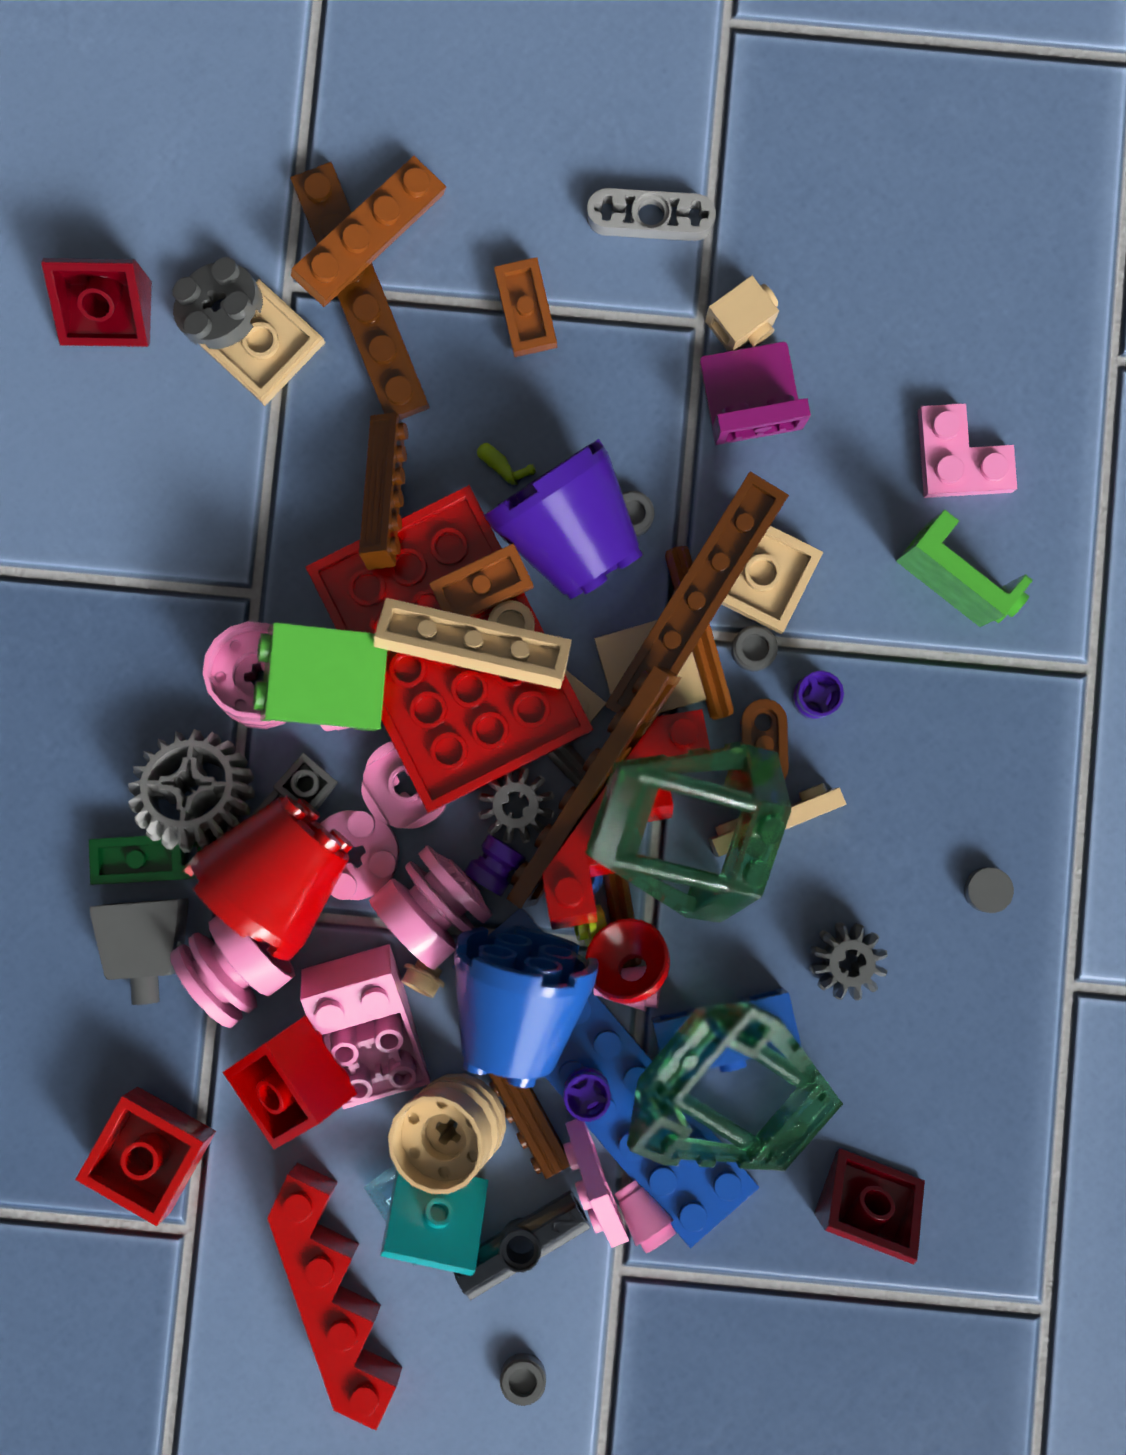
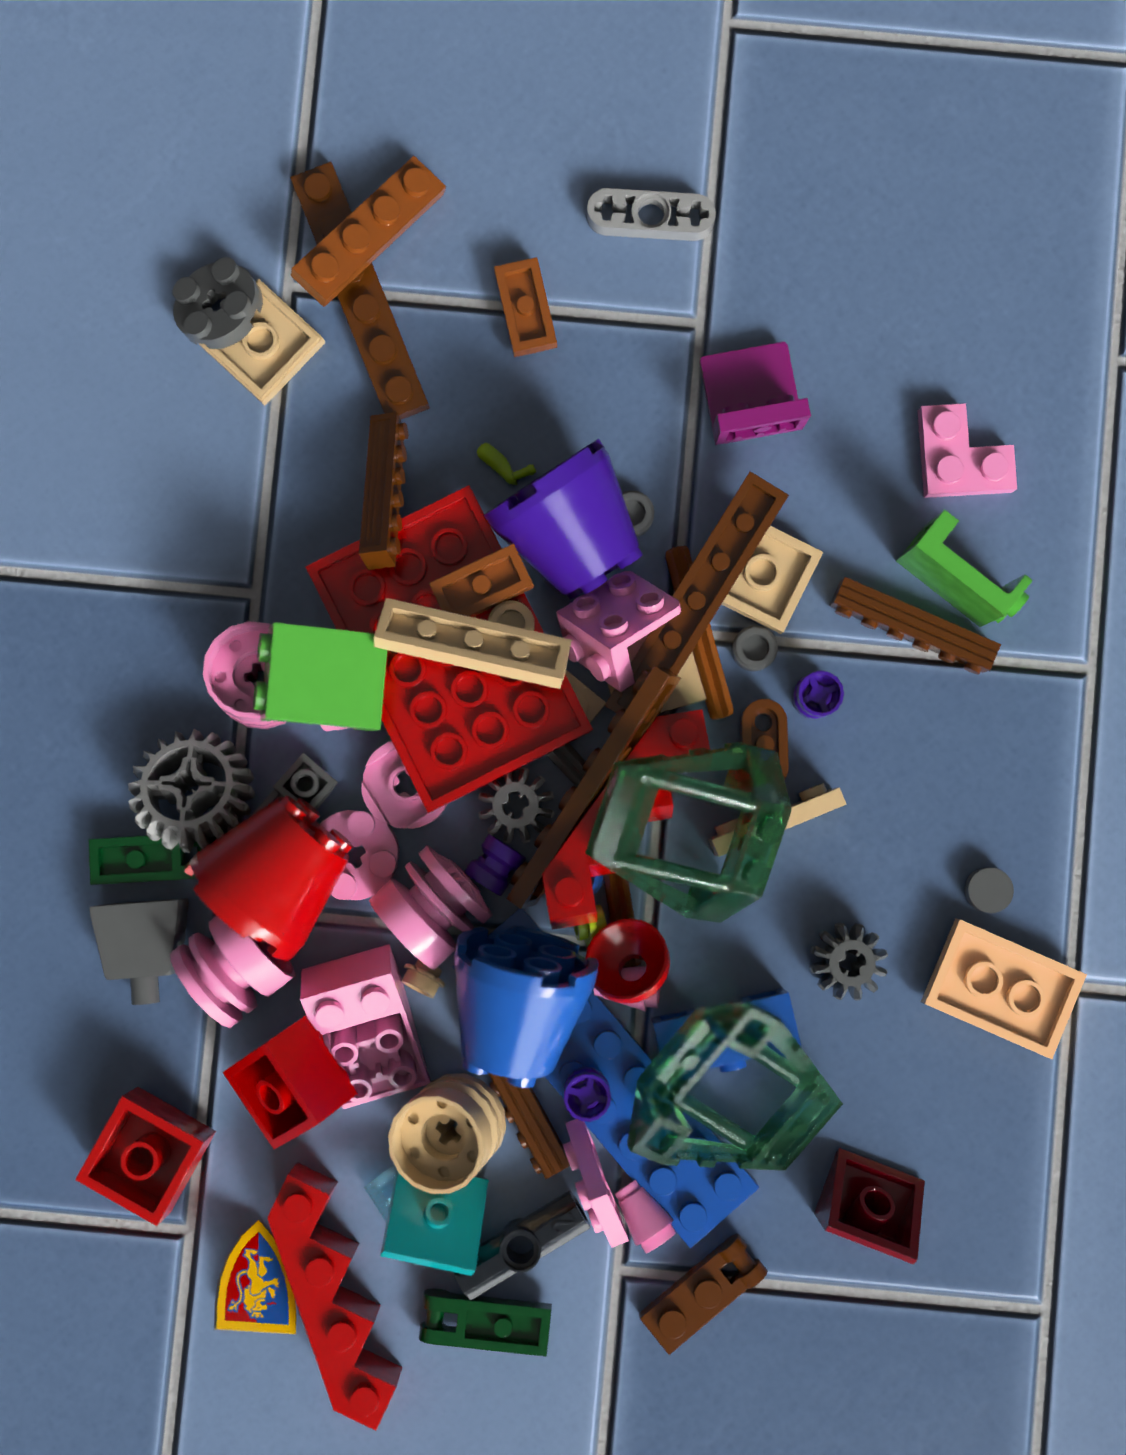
dark red slope [41,258,152,347] -> none
dark grey tile [500,1353,546,1406] -> none
tan brick [705,275,779,352] -> none
none -> shield [214,1220,296,1335]
none -> dark green plate [419,1288,552,1357]
none -> bright pink bracket [556,571,681,692]
none -> reddish brown plate [639,1233,768,1355]
none -> reddish brown piece [829,577,1001,674]
none -> light nougat plate [921,918,1087,1059]

